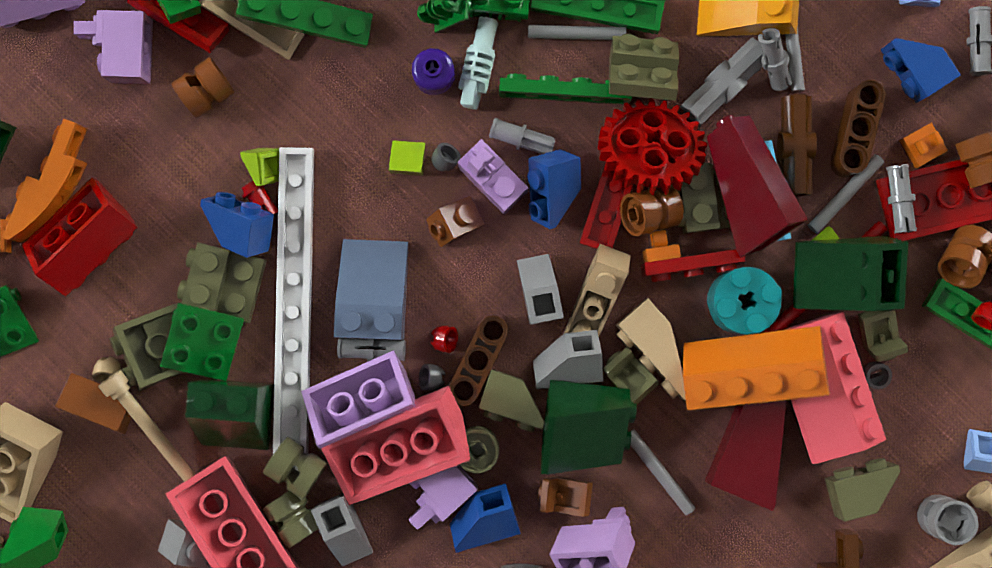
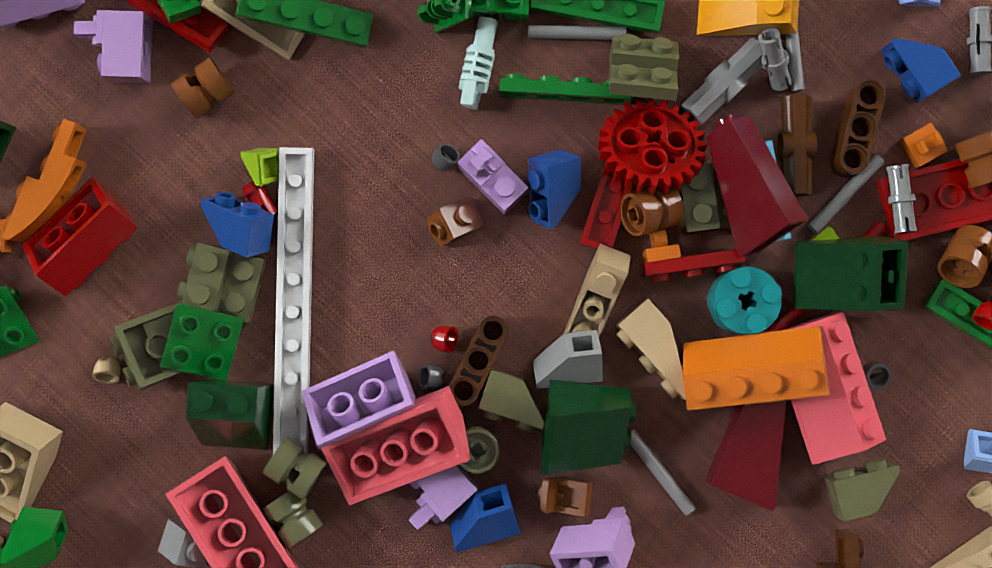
dark orange hinge [55,373,132,435] -> none
tan piece [98,370,196,482] -> none
light grey slope [311,493,373,567] -> none
sand blue slope [334,239,409,340] -> none
light grey pin [337,337,406,362] -> none
lime slope [389,140,425,176] -> none
dark purple head [412,48,455,95] -> none
light grey axle [489,117,555,154] -> none
light grey slope [517,254,564,325] -> none
olive bracket [603,347,659,404] -> none
olive bracket [858,309,908,362] -> none
light grey wheel [917,494,978,545] -> none

